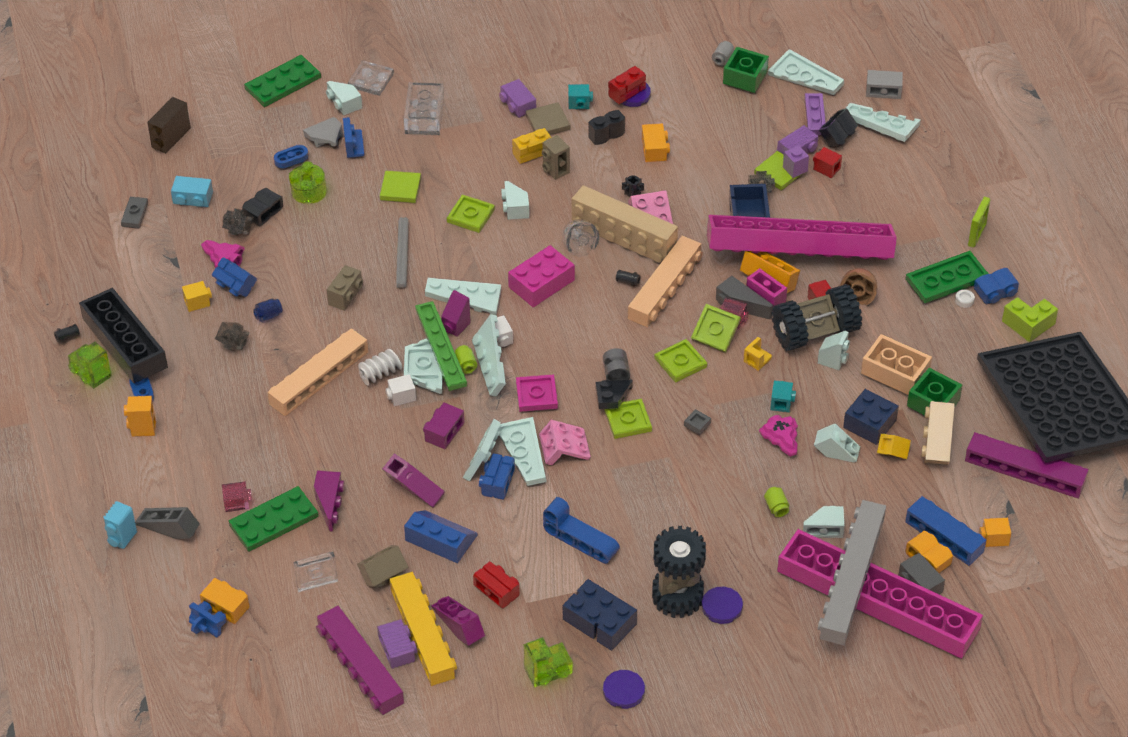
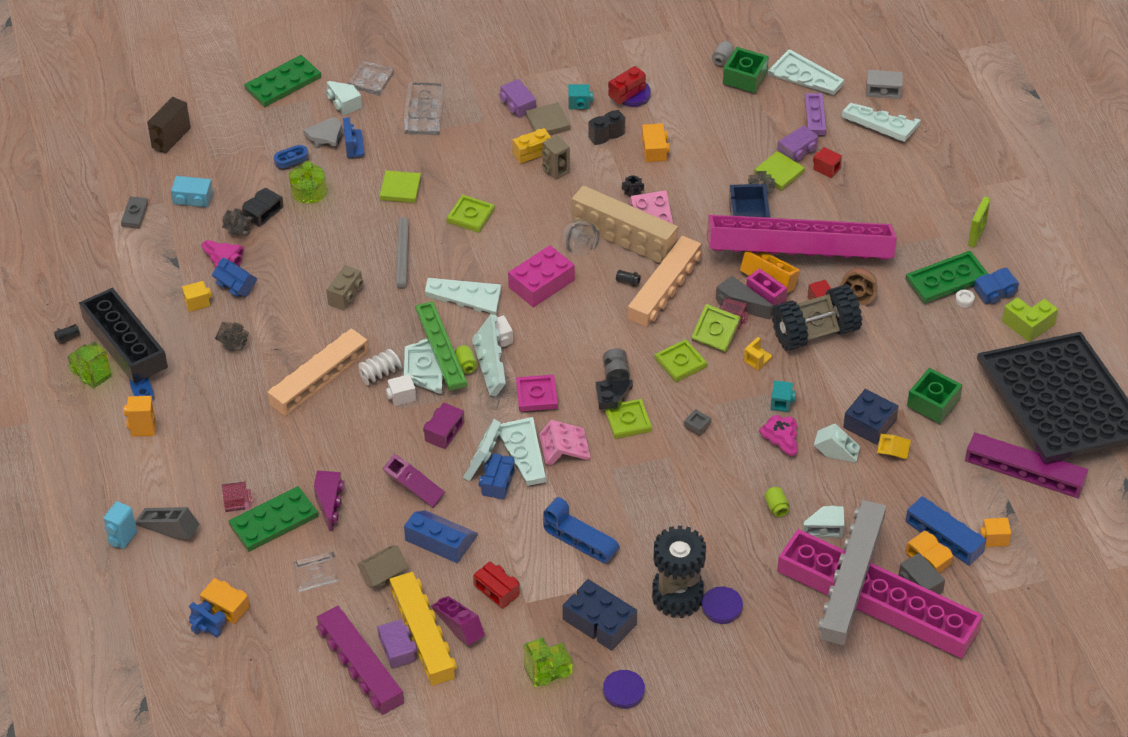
clear blue brick [253,298,283,322] -> none
magenta slope [441,290,471,337] -> none
light aqua slope [501,181,529,220] -> none
medium lavender brick [783,145,809,178] -> none
light aqua slope [818,331,850,370] -> none
black brick [819,108,858,148] -> none
light nougat brick [861,334,932,395] -> none
tan brick [921,401,954,465] -> none

